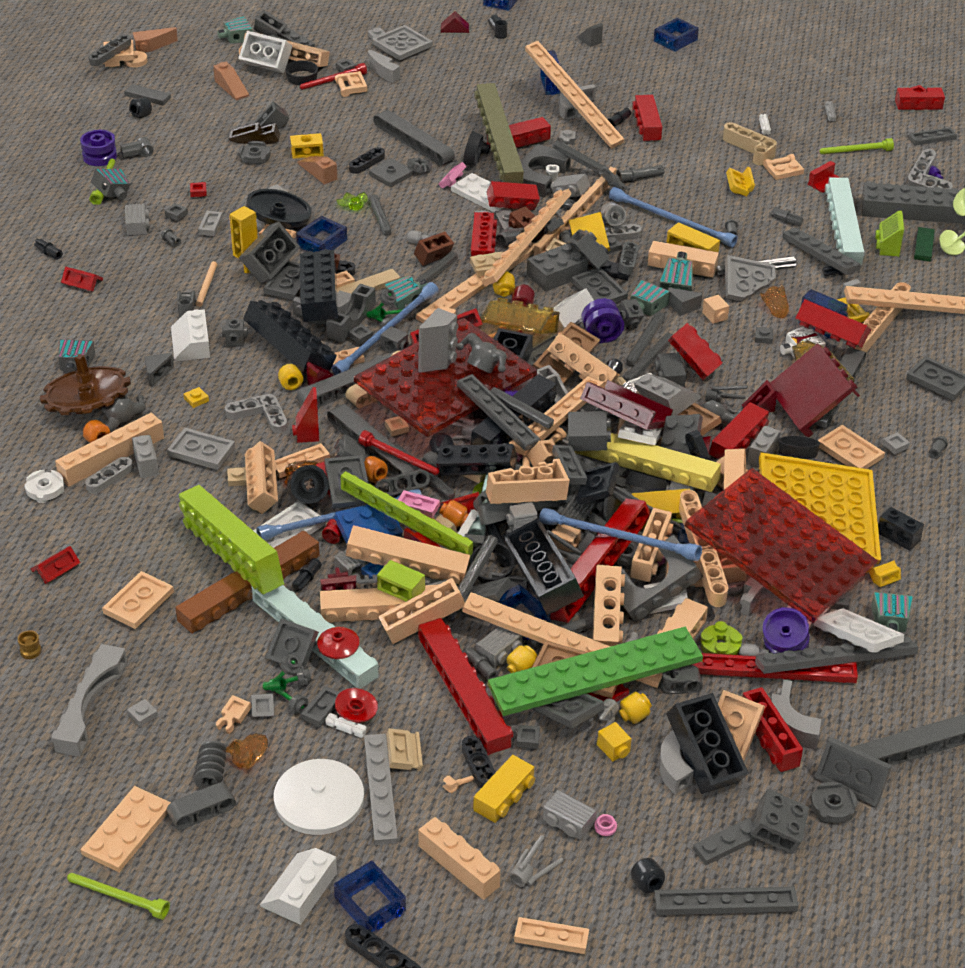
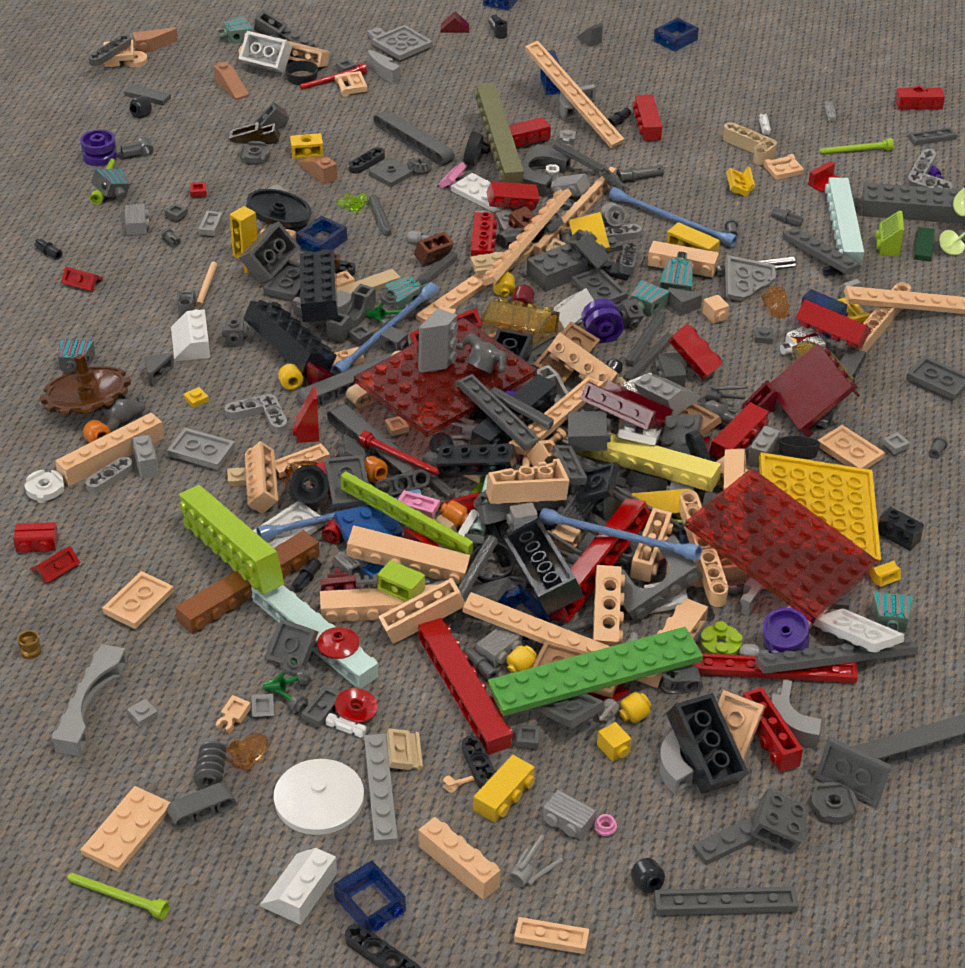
none -> red brick [13,522,58,553]

